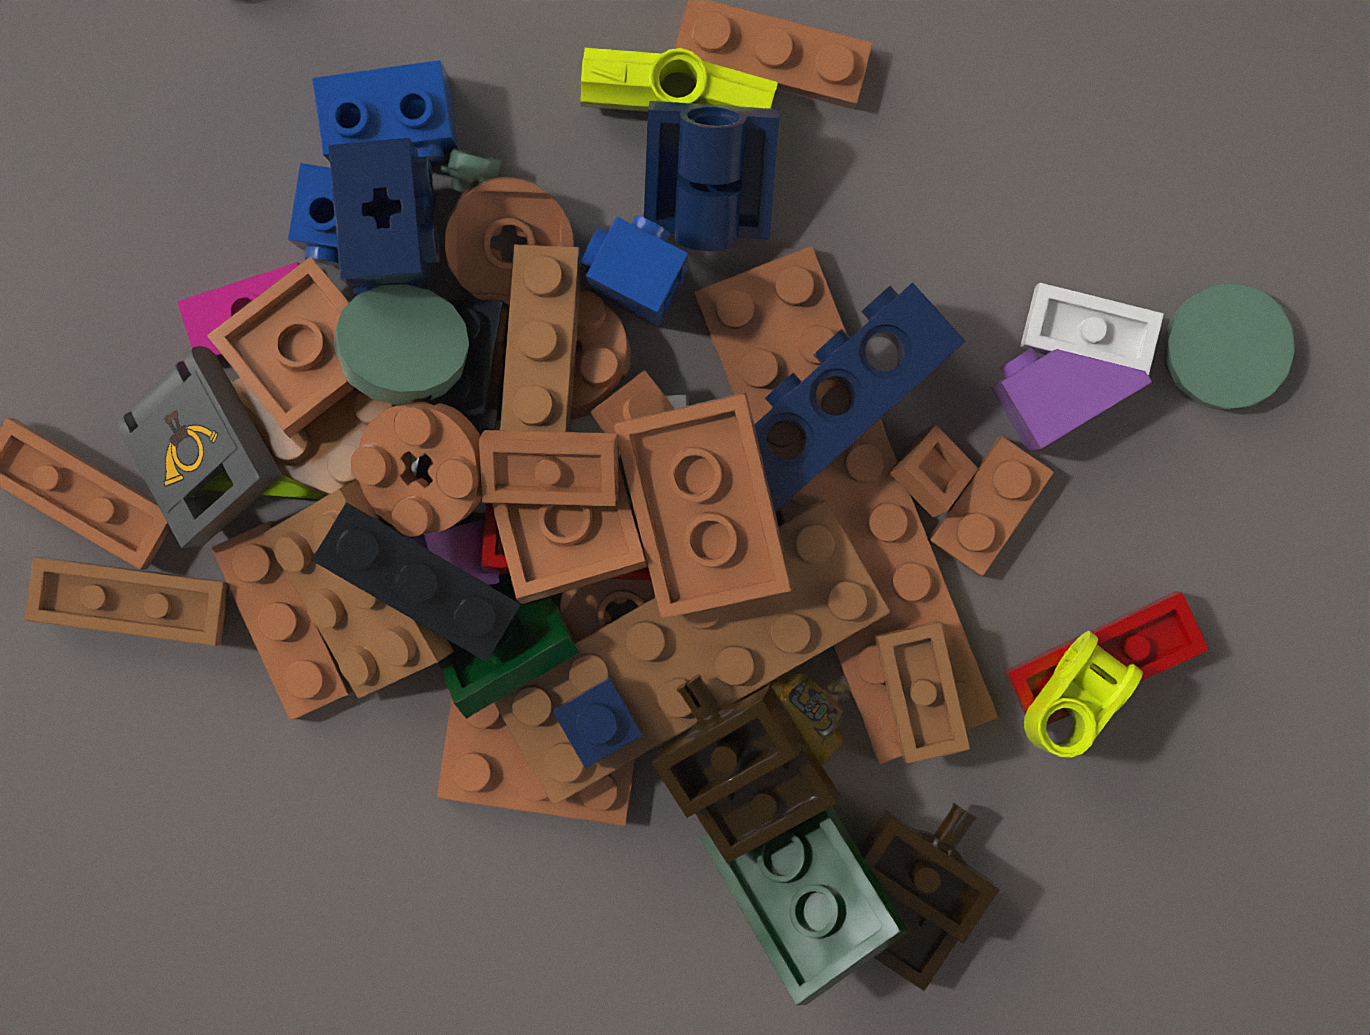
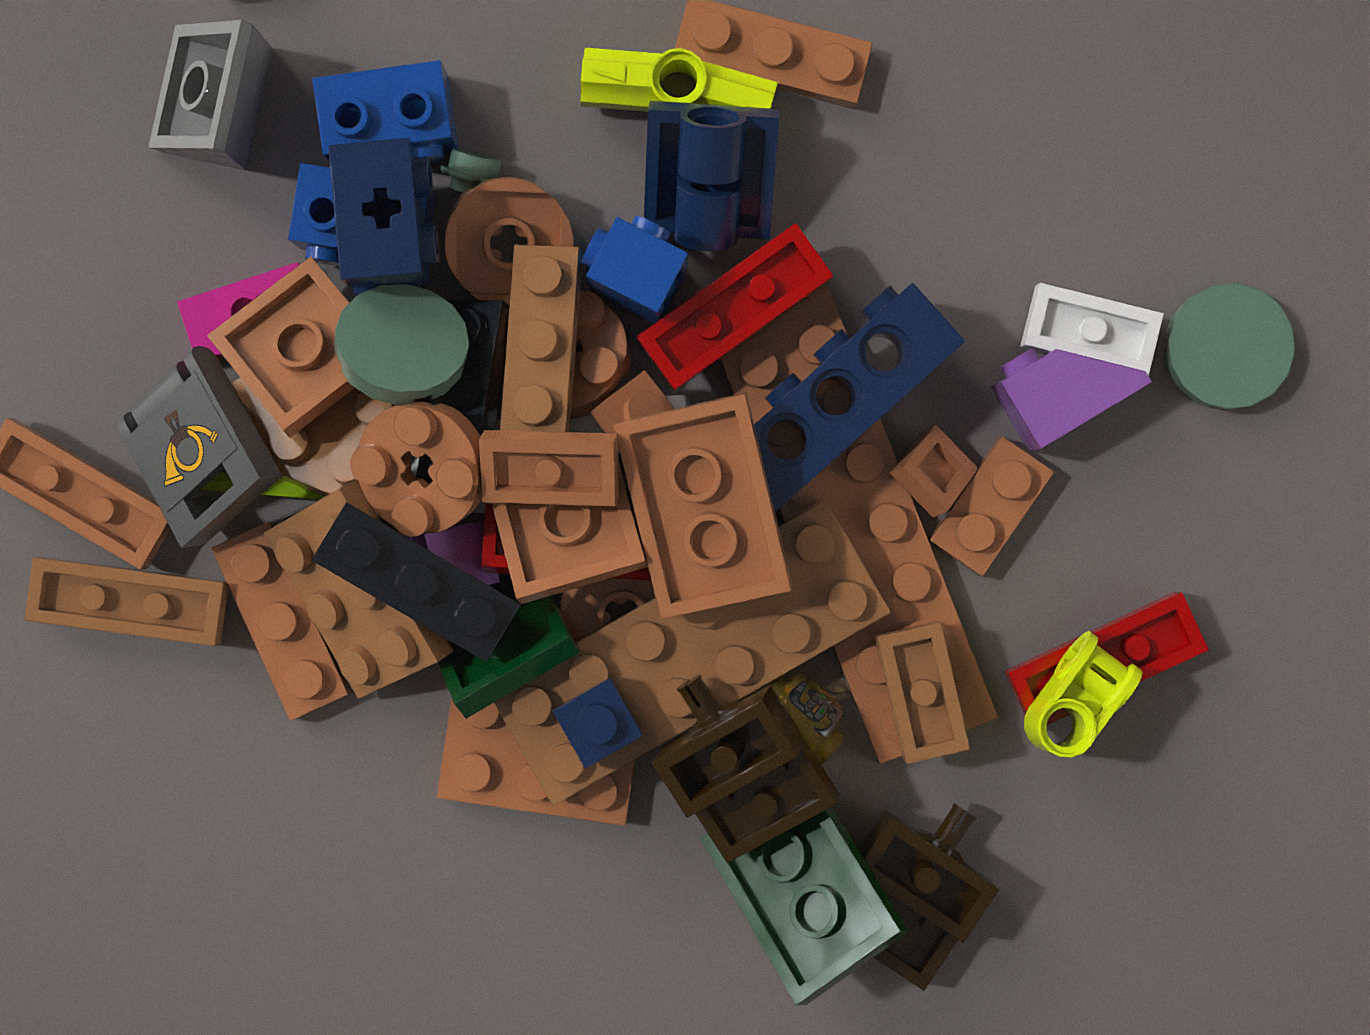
none -> light grey slope [148,20,273,170]
none -> red plate [637,223,834,391]

